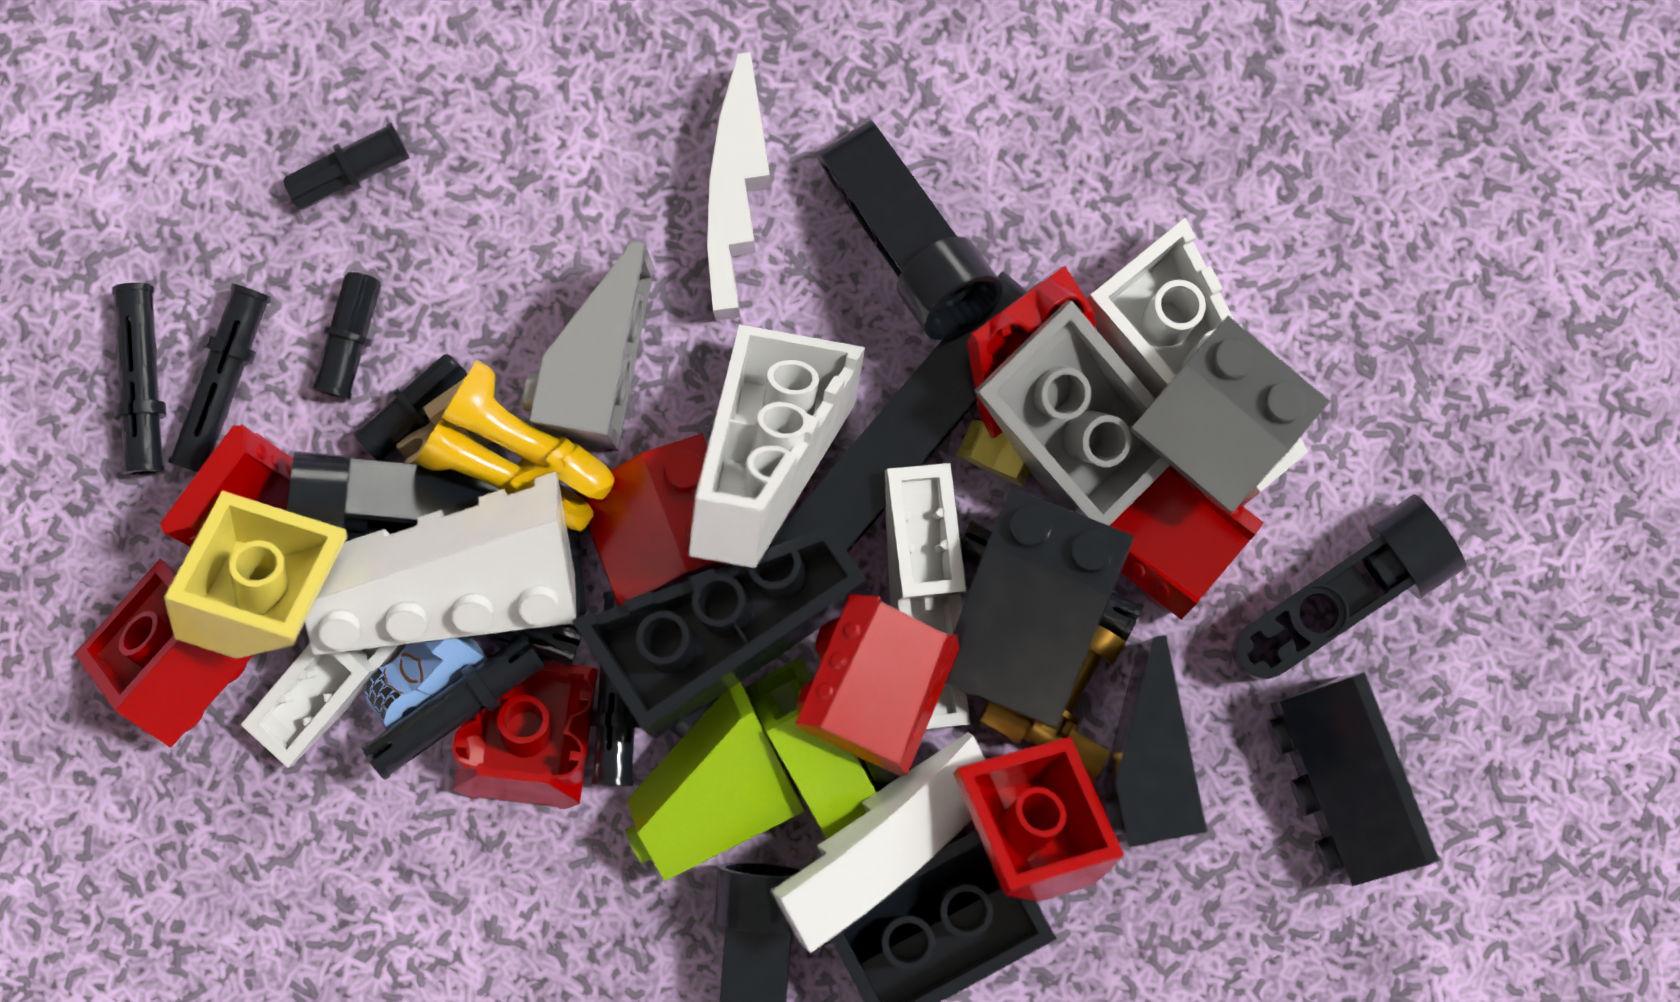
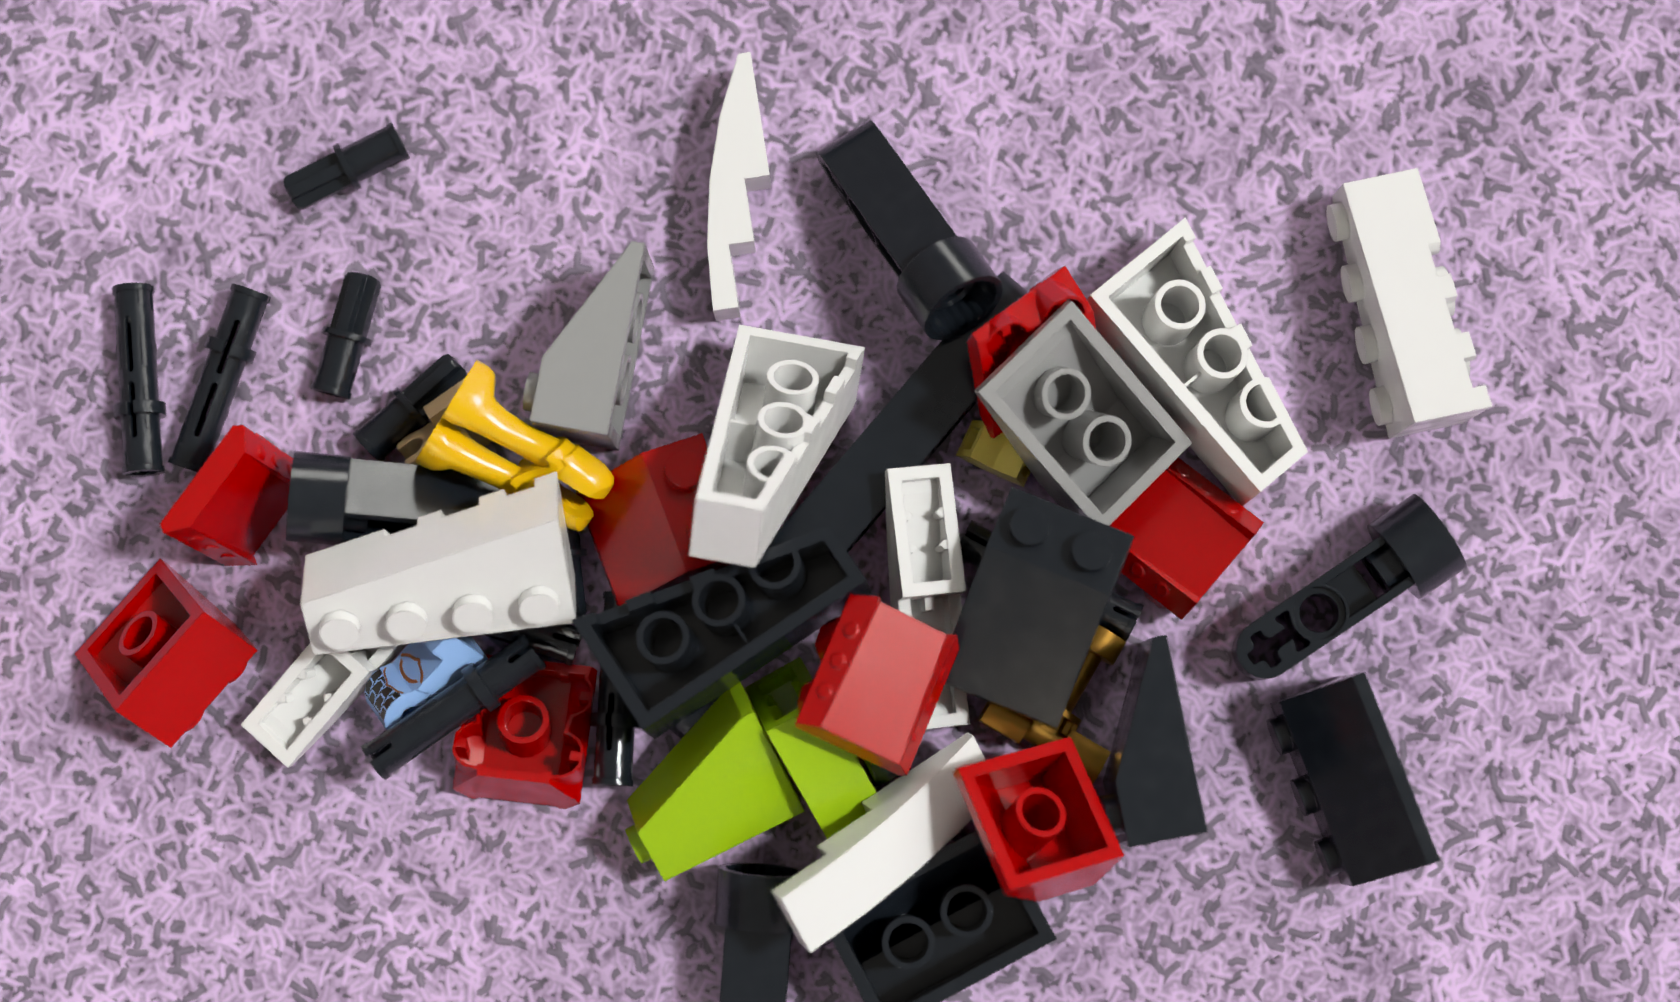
light yellow slope [164,491,347,658] -> none
dark grey slope [1129,315,1331,515] -> none
none -> white wedge [1326,168,1492,439]

